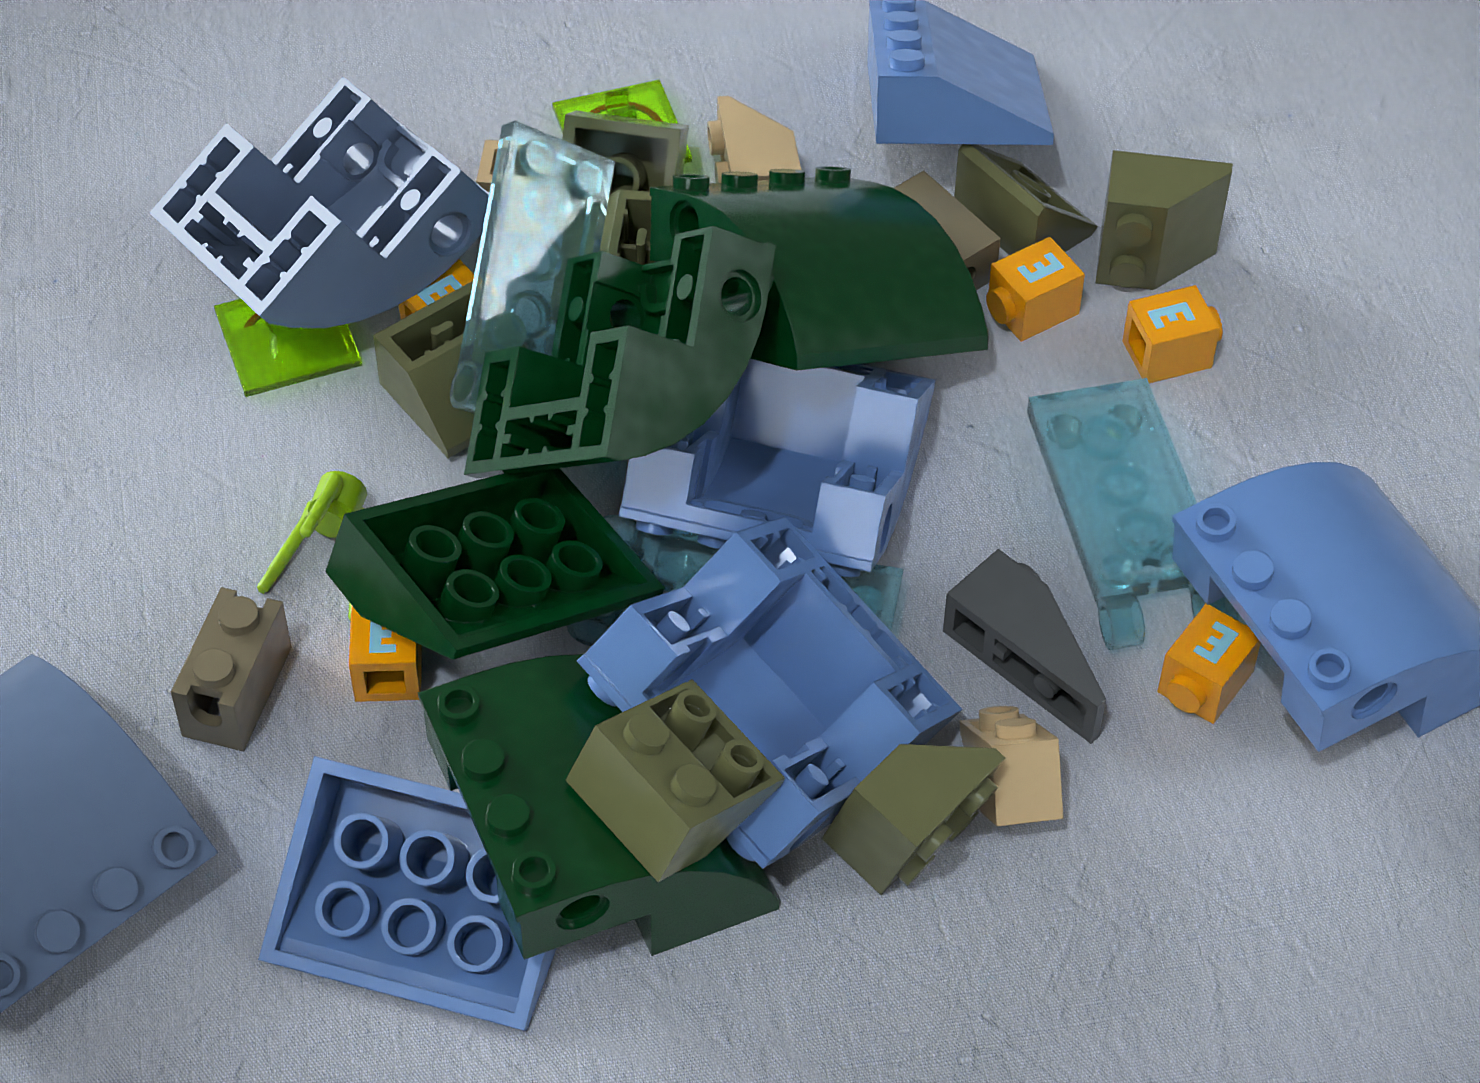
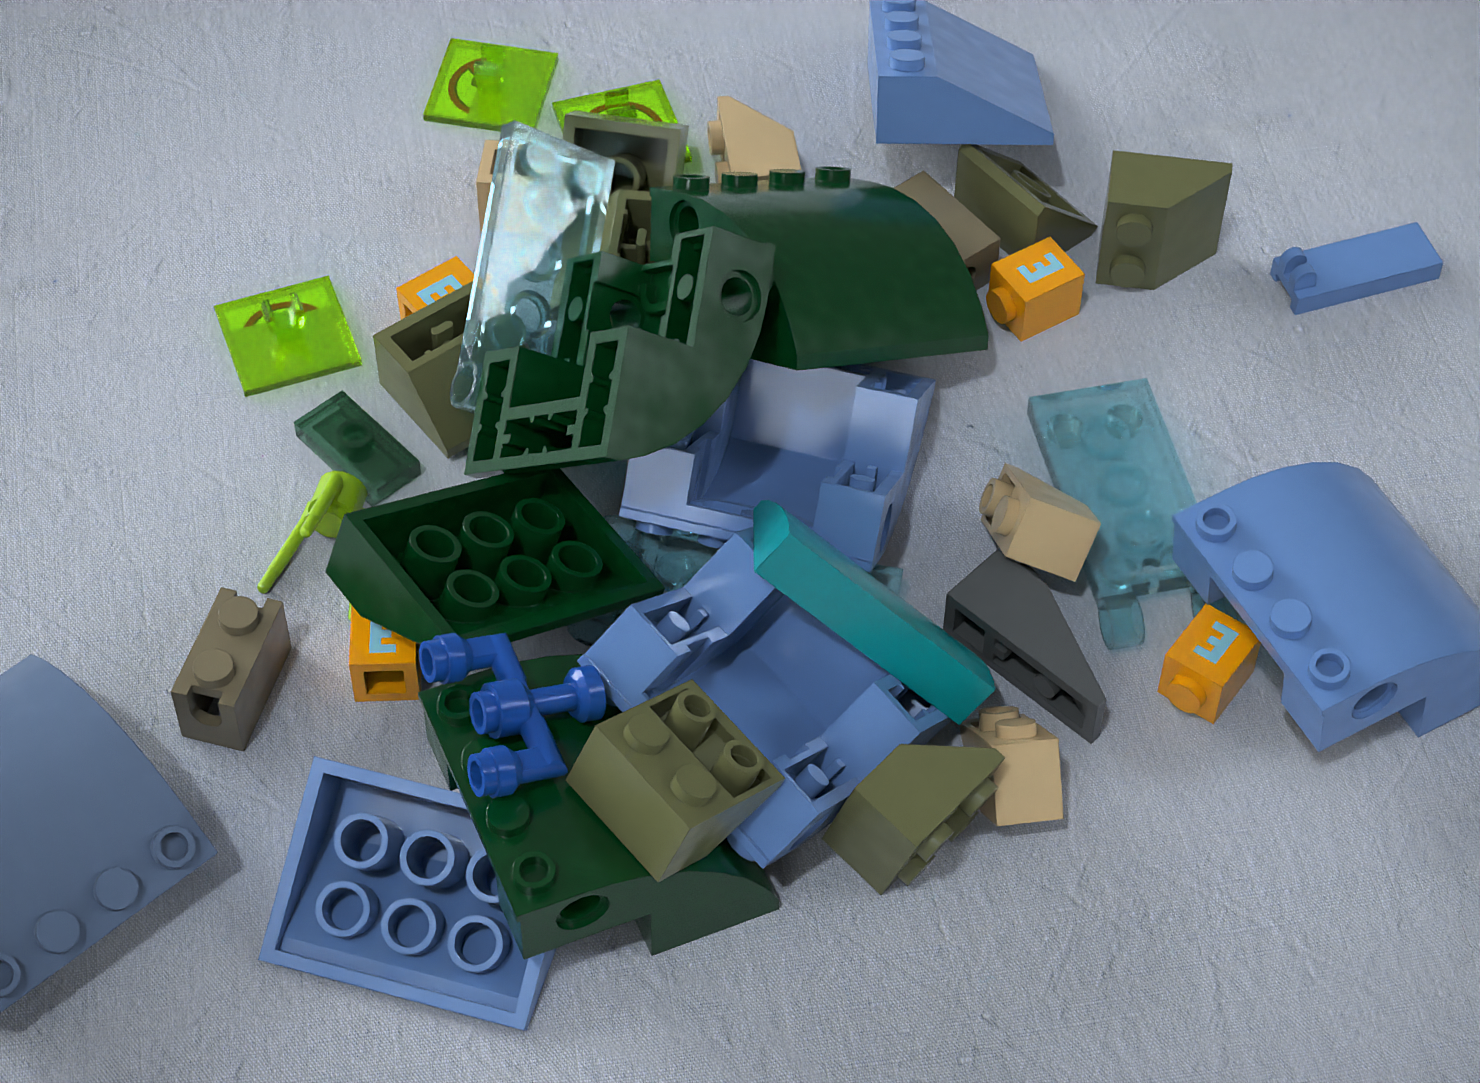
sand blue slope [150,77,505,328] -> none
light orange brick [1122,285,1223,384] -> none
none -> clear green plate [294,390,421,507]
none -> blue piece [419,632,606,798]
none -> clear neon green piece [423,38,559,136]
none -> teal slope [753,500,996,725]
none -> tan slope [979,463,1101,582]
none -> medium blue hinge [1270,222,1443,315]

